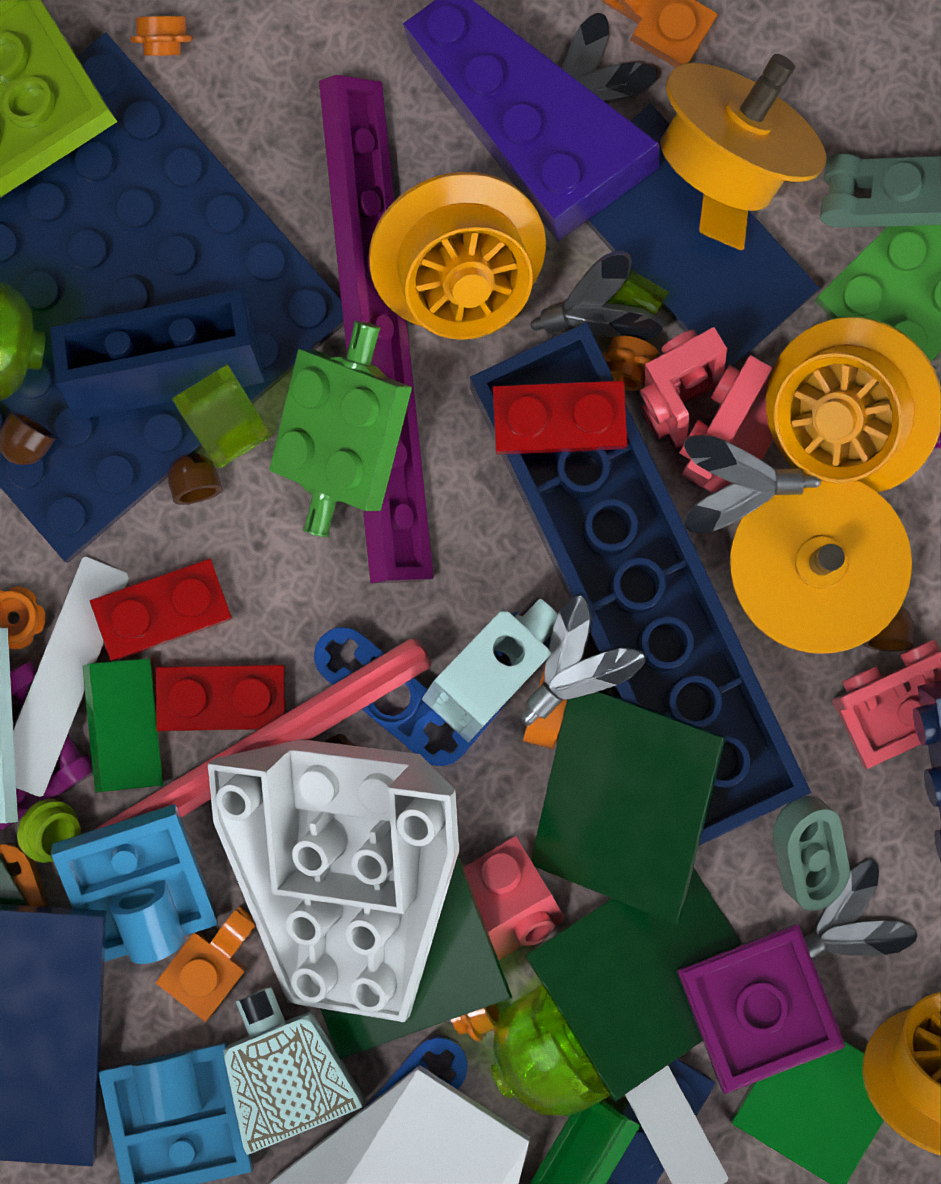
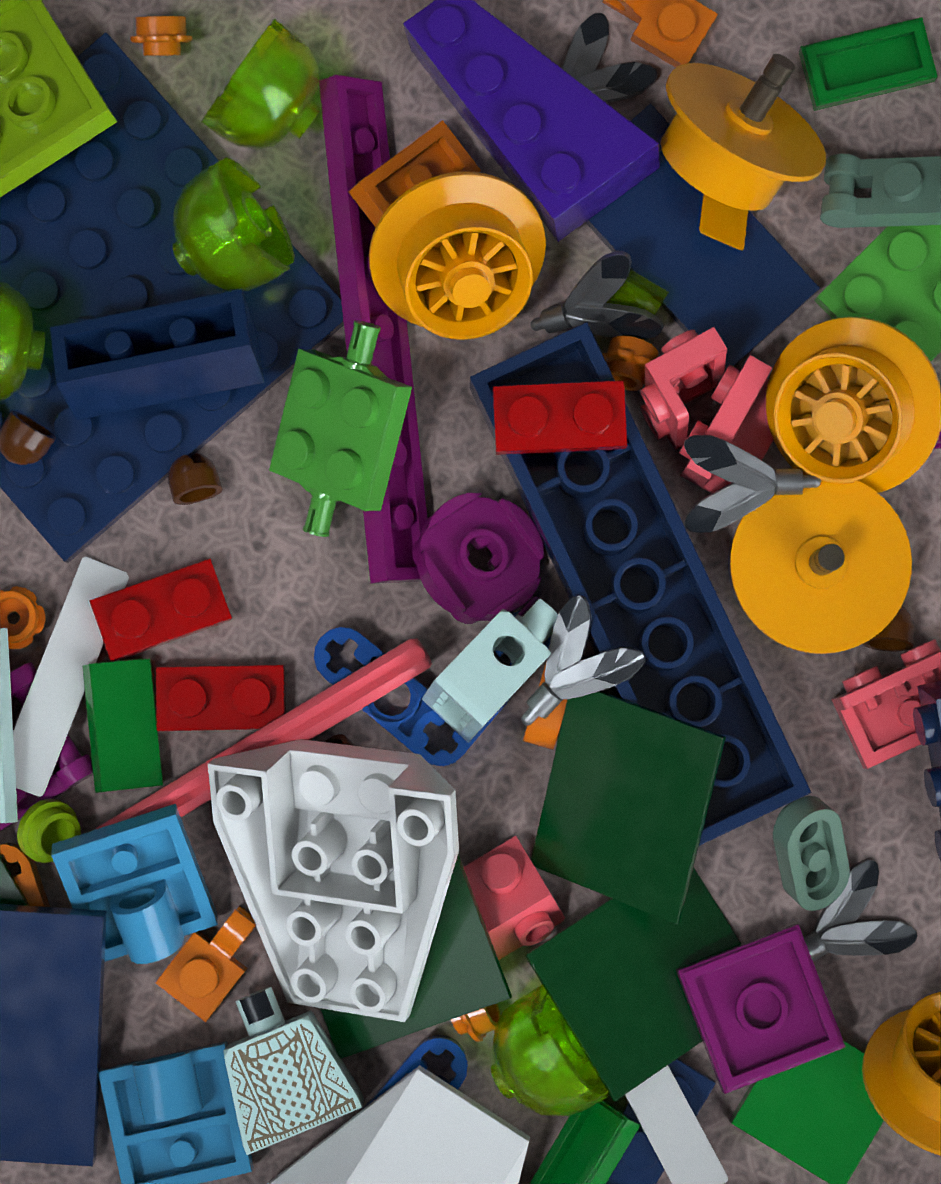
clear neon green tile [172,364,271,468] -> none
none -> clear neon green cylinder [172,157,295,291]
none -> clear neon green cylinder [201,18,322,150]
none -> orange plate [348,120,481,227]
none -> magenta plate [412,493,544,624]
none -> green tile [798,17,938,111]

